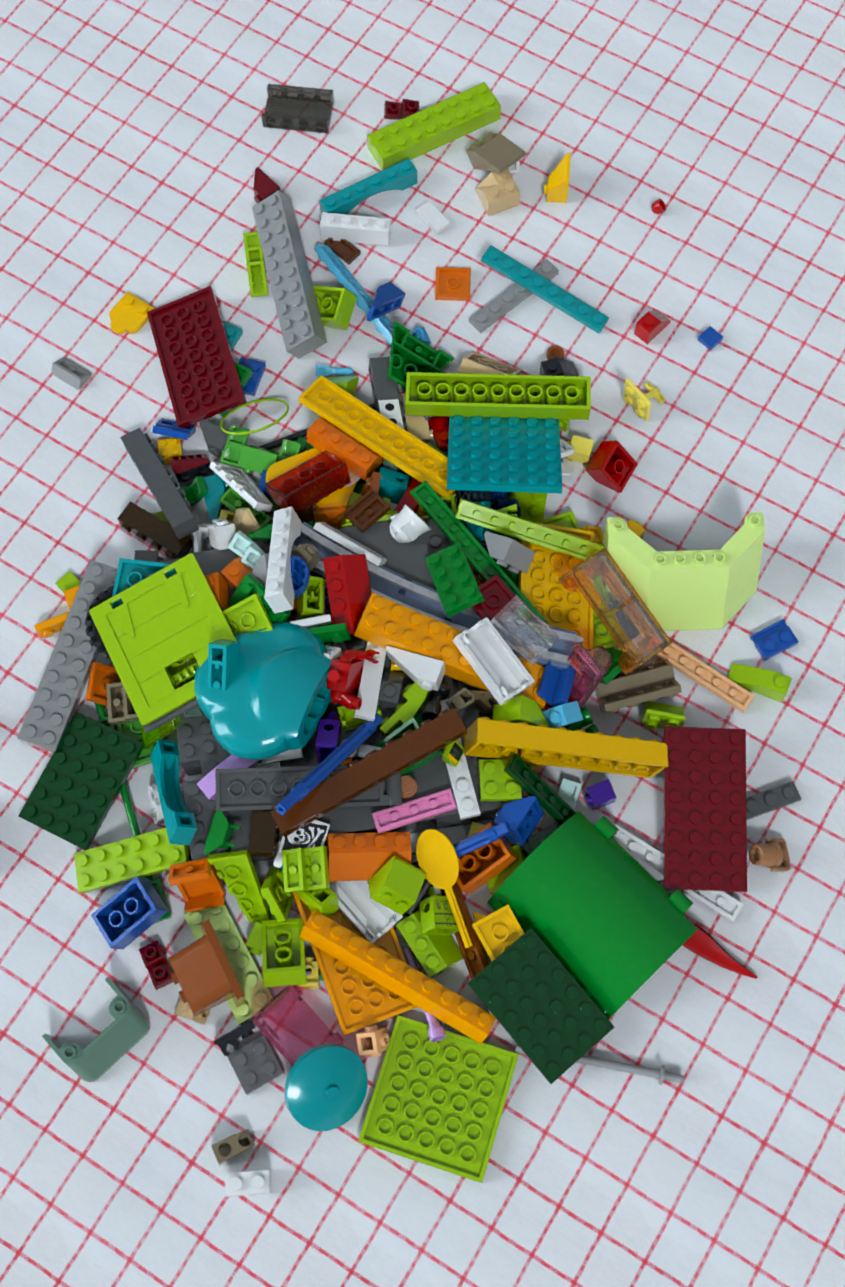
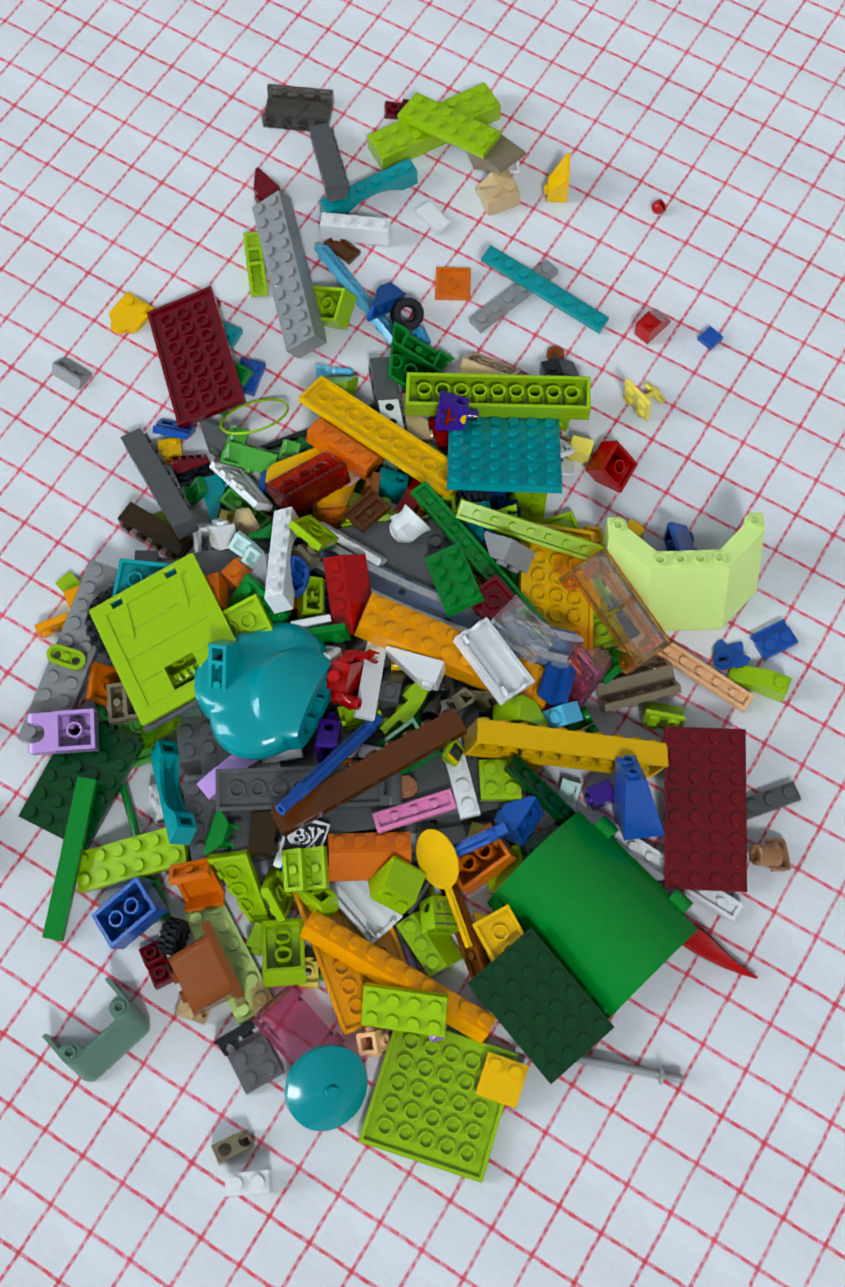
none -> lavender brick [27,708,100,755]
none -> green tile [42,777,99,941]
none -> lime plate [46,644,86,671]
none -> black tyre [157,916,190,956]
none -> lime plate [288,515,339,551]
none -> dark grey brick [309,123,350,202]
none -> lime plate [361,982,449,1038]
none -> black tyre [390,298,424,330]
none -> lime plate [398,92,501,159]
none -> dark purple torso [435,391,479,431]
none -> yellow plate [475,1052,529,1109]
none -> blue slope [614,755,664,841]
none -> blue slope [663,522,698,551]
none -> blue plate [713,639,750,670]

